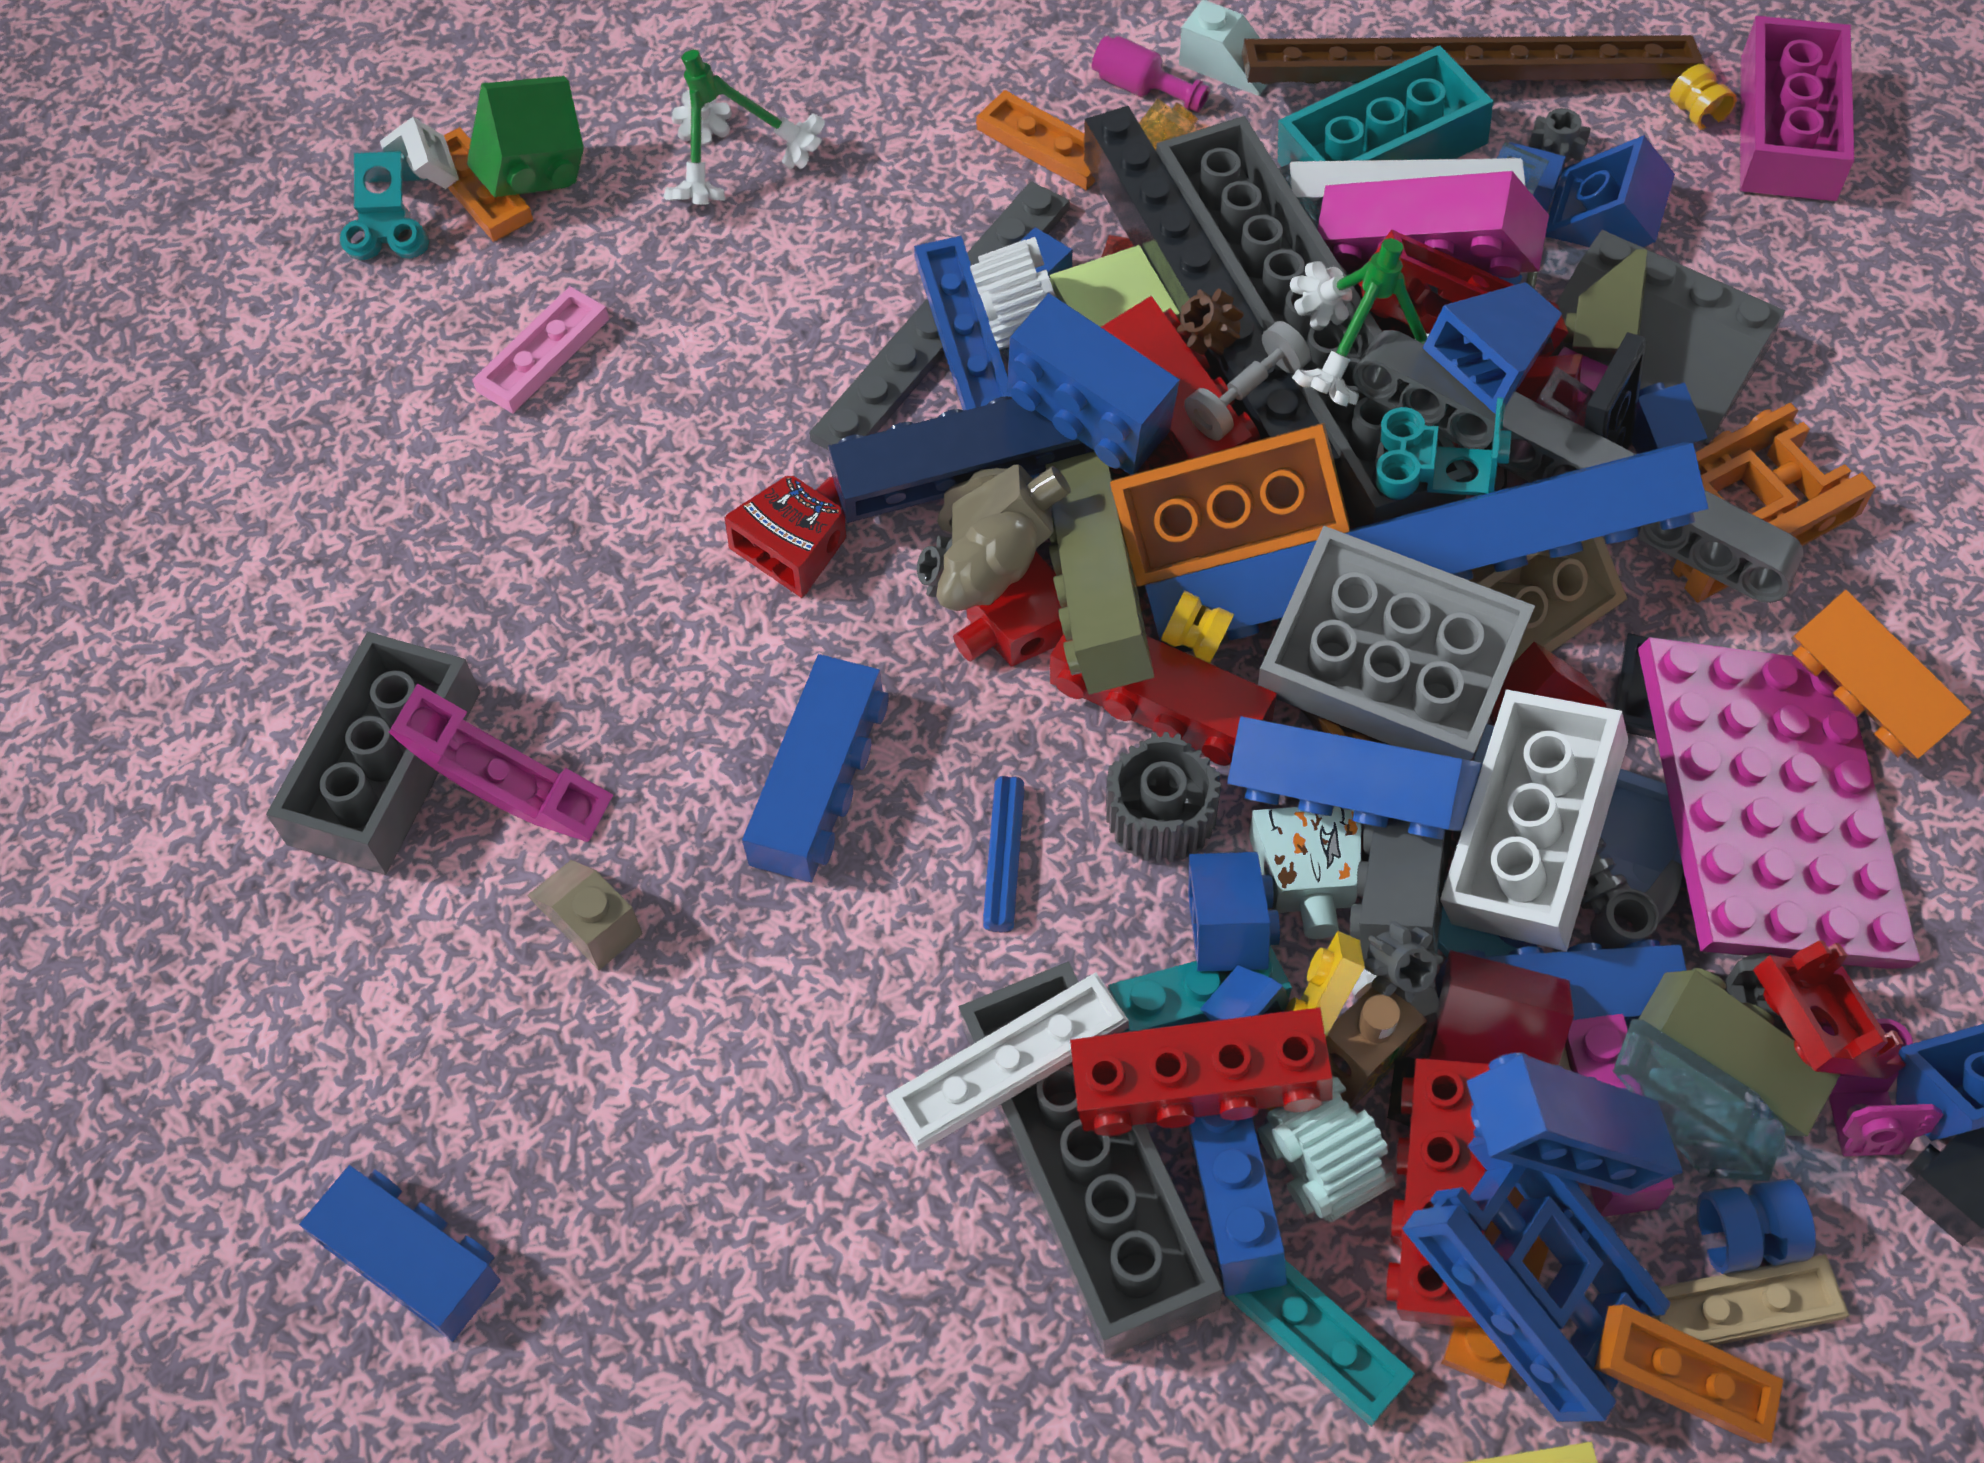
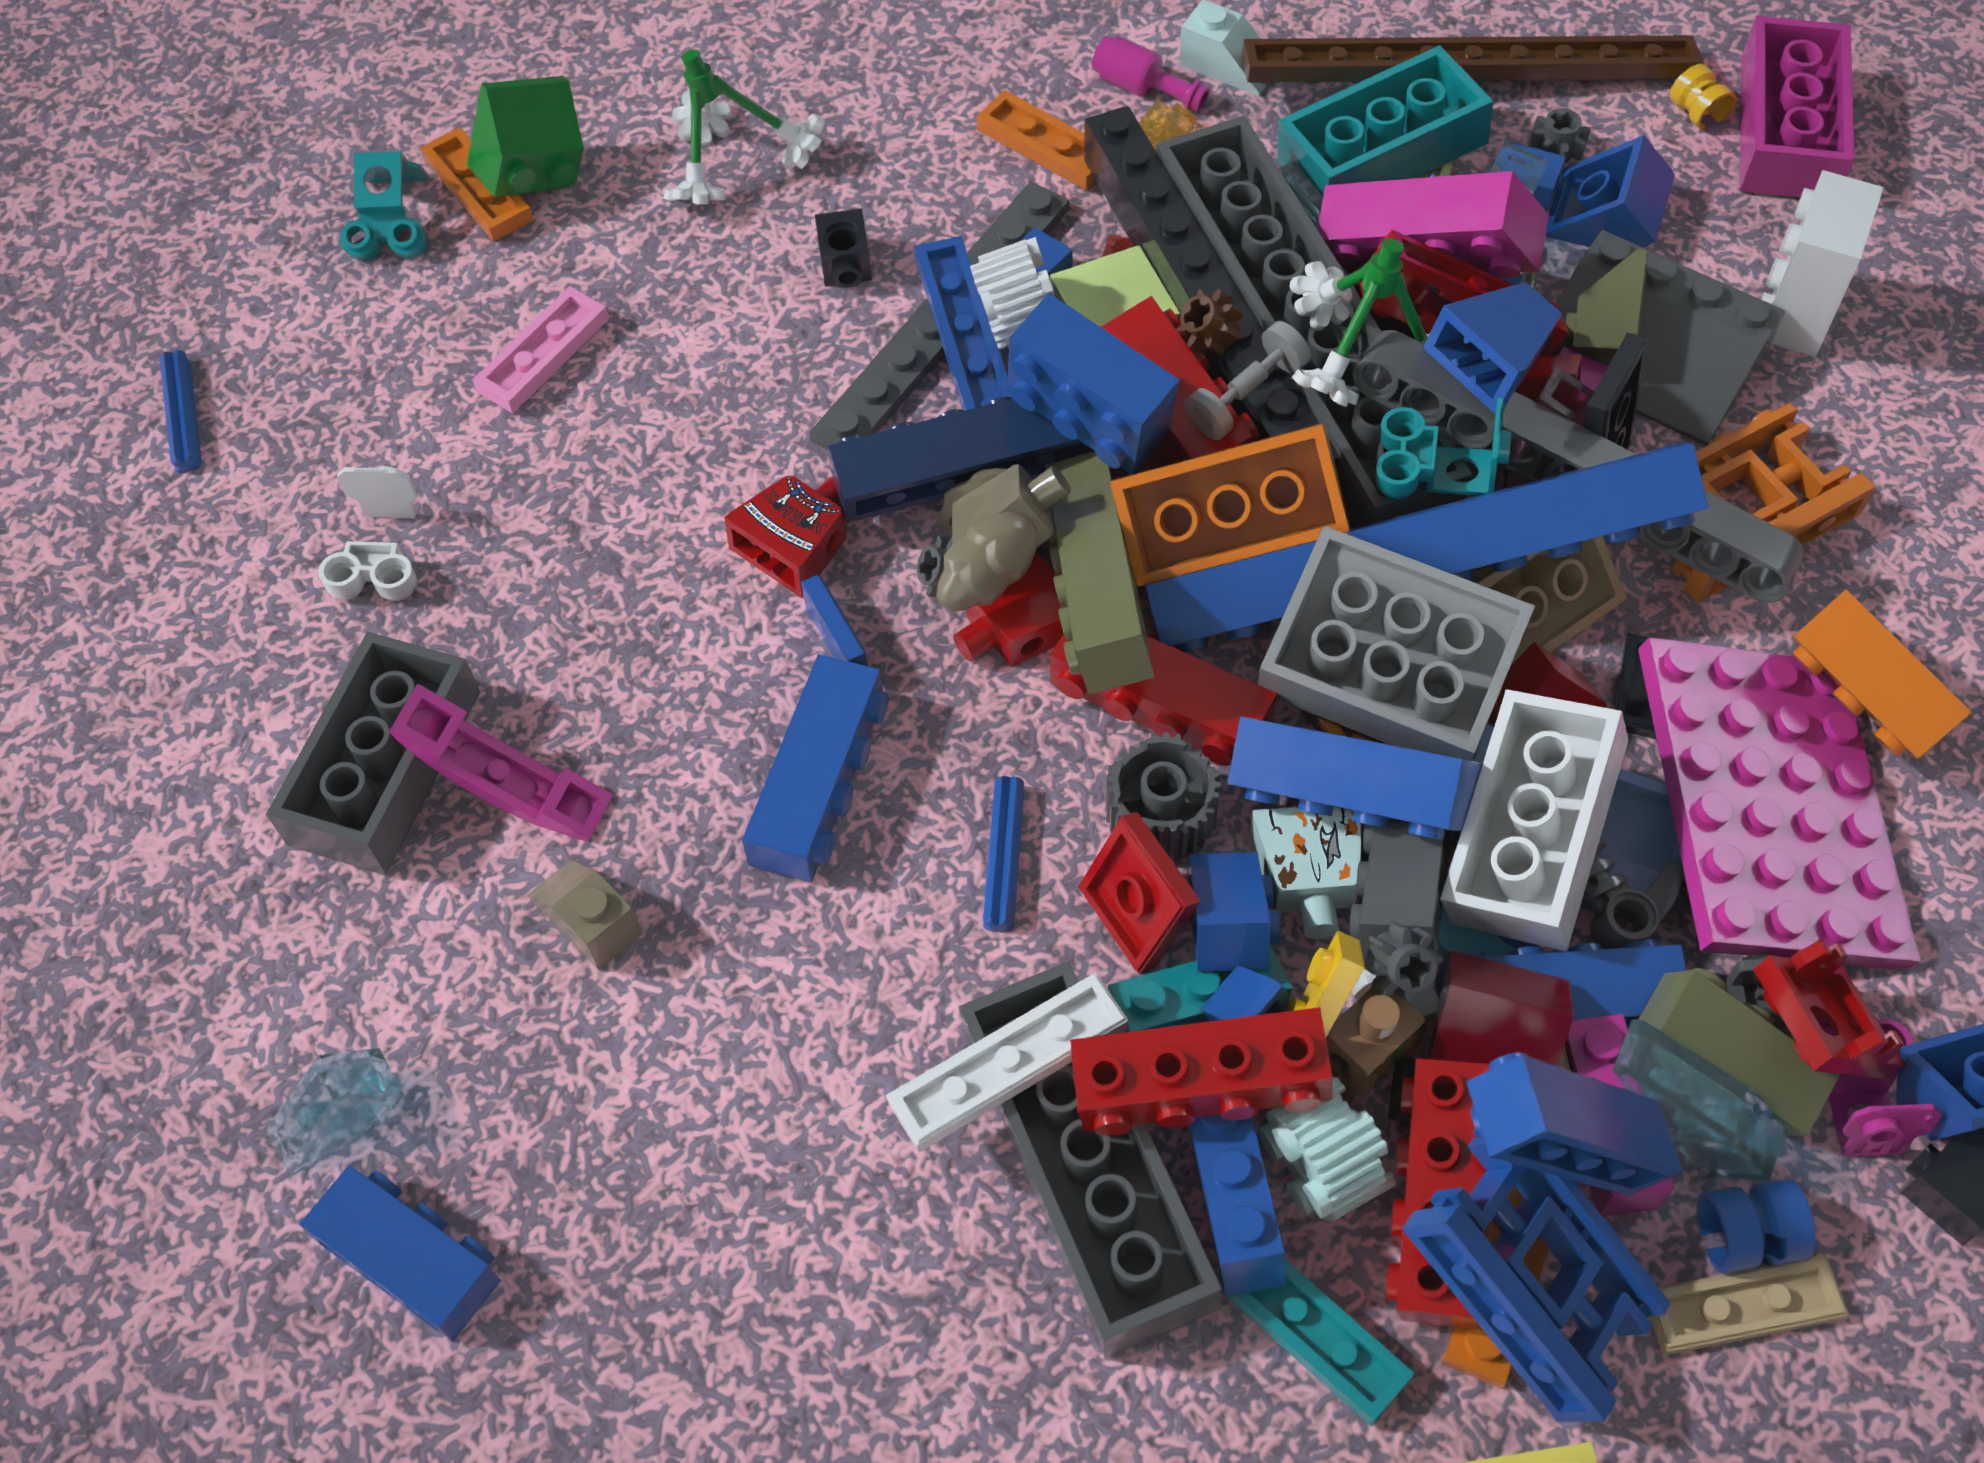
white bracket [380,117,459,189] -> none
yellow wheel [1161,590,1234,663] -> none
white sticker [1290,158,1525,198] -> none
orange plate [1594,1304,1784,1443] -> none
blue brick [1632,382,1708,454] -> none
none -> blue axle [160,349,202,473]
none -> clear light blue slope [267,1048,404,1177]
none -> white piece [319,466,417,601]
none -> blue tile [801,575,868,666]
none -> black brick [815,208,872,288]
none -> red tile [1078,812,1201,975]
none -> white brick [1761,170,1884,357]

